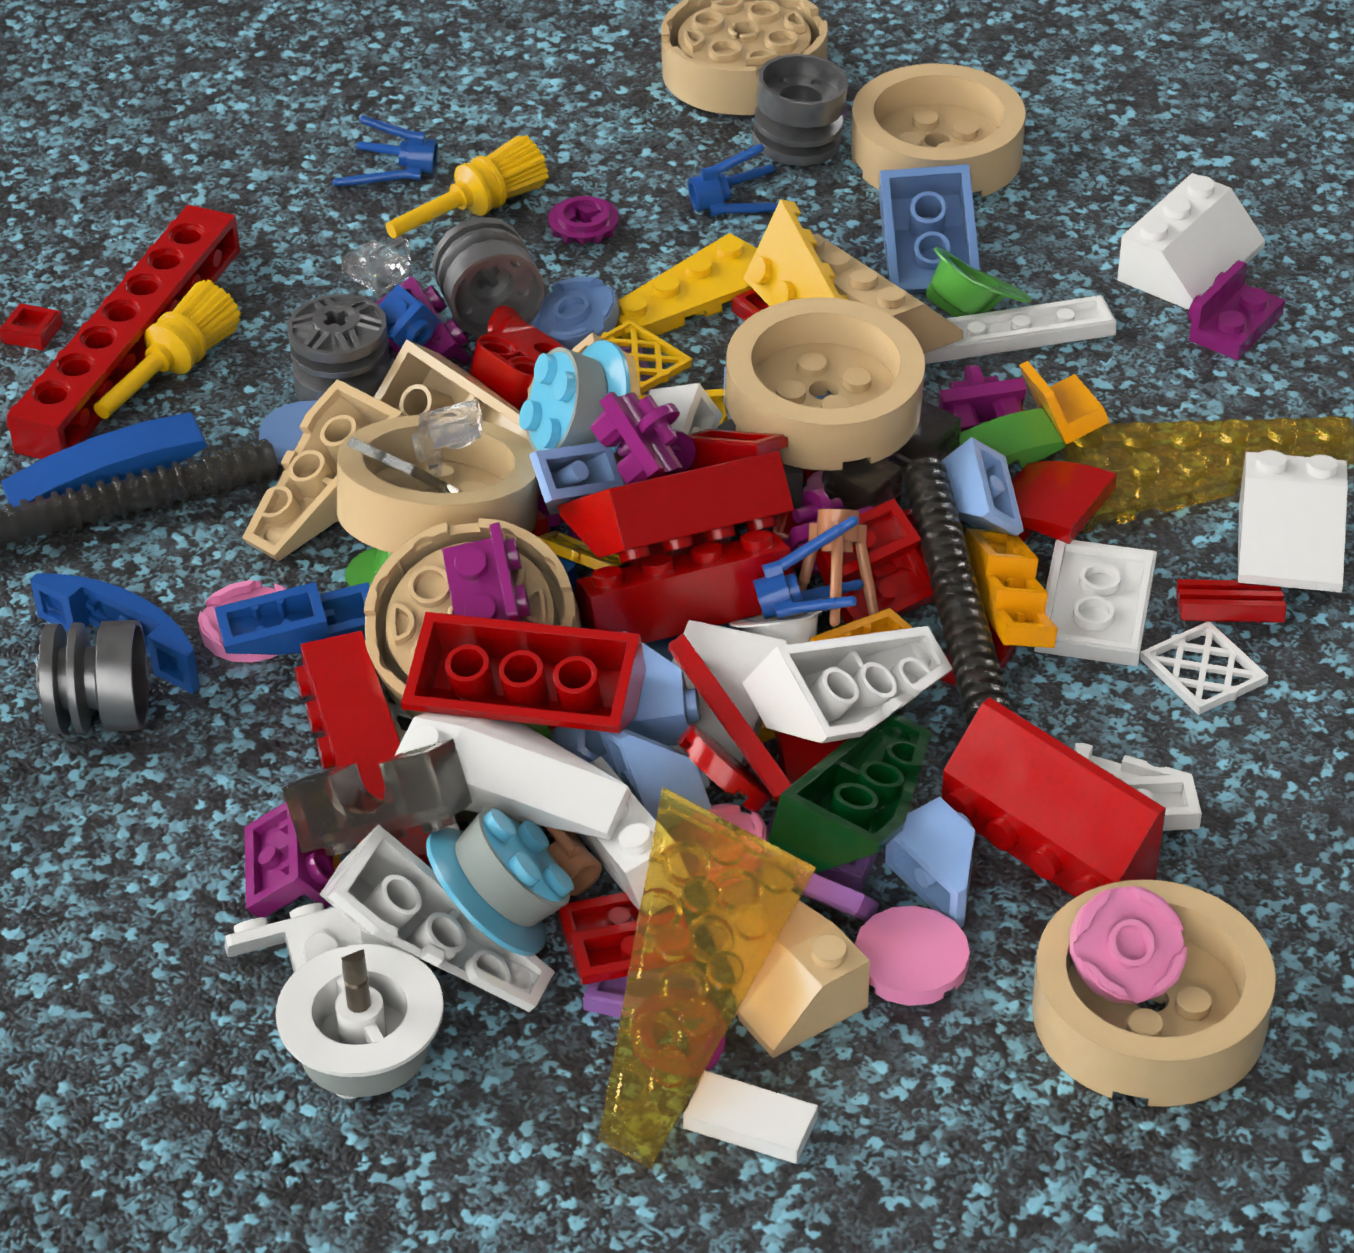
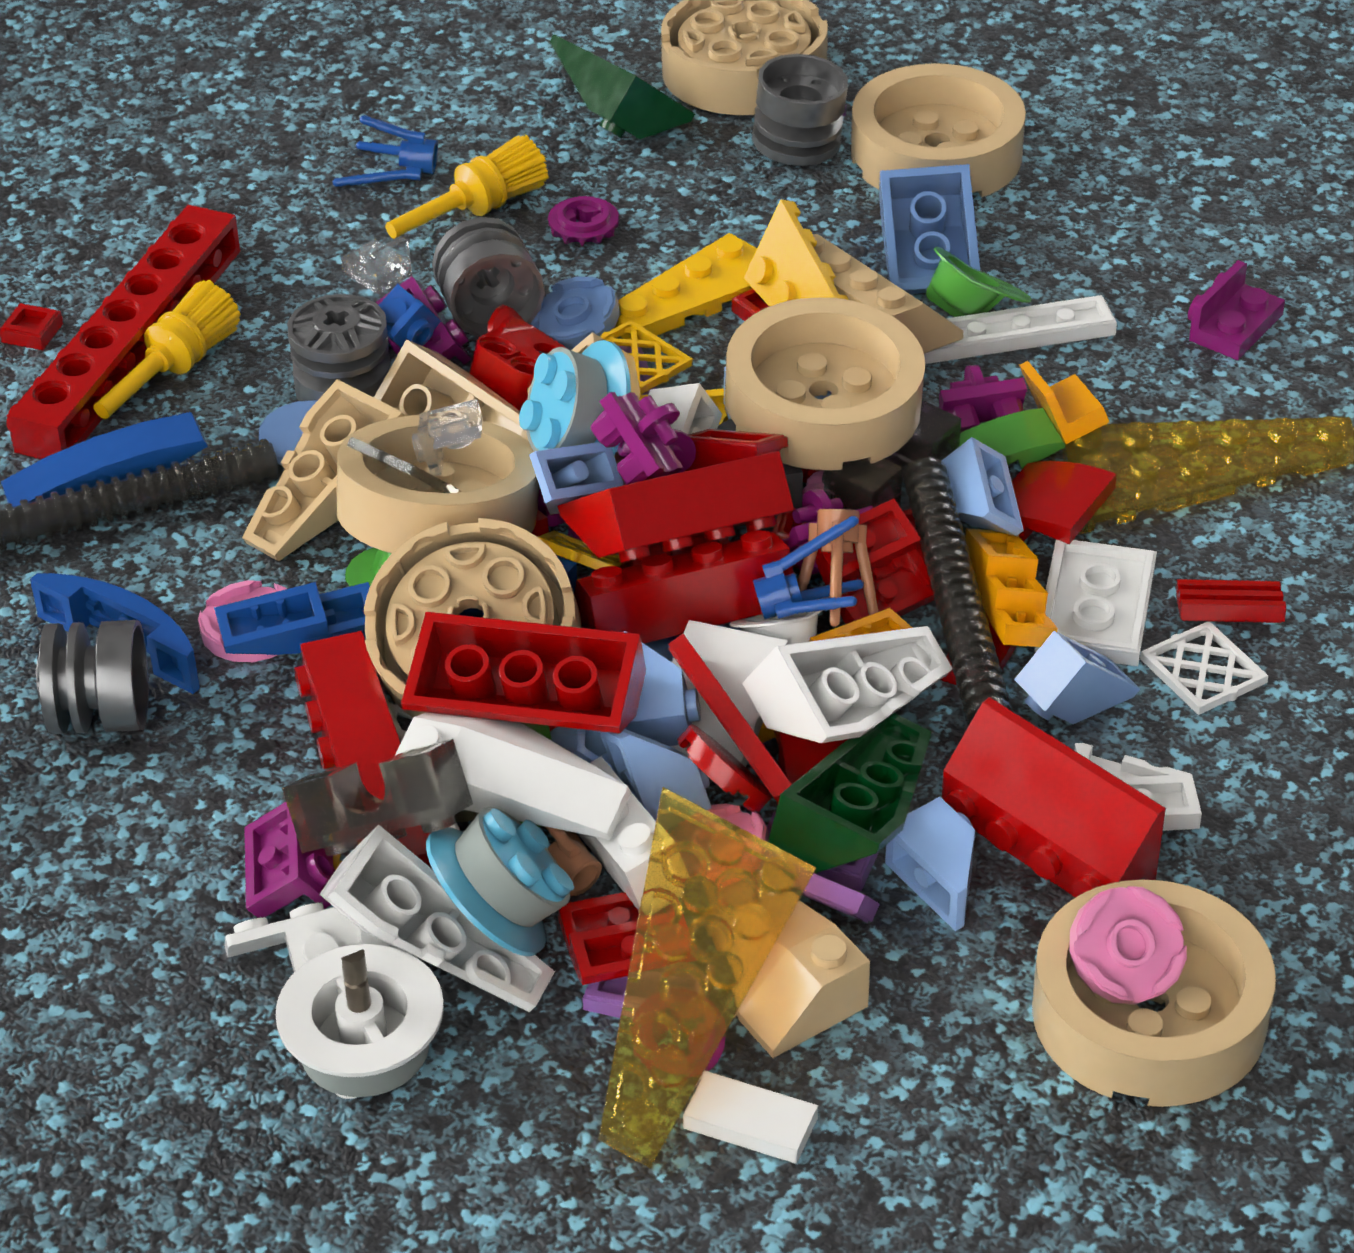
magenta bracket [442,522,531,622] -> none
blue plant [687,144,779,217] -> none
bright pink tile [855,905,970,1006] -> none
white slope [1117,173,1265,310] -> none
white slope [1238,450,1348,593] -> none
none -> dark green wedge [550,34,695,139]
none -> light blue slope [1014,631,1140,725]

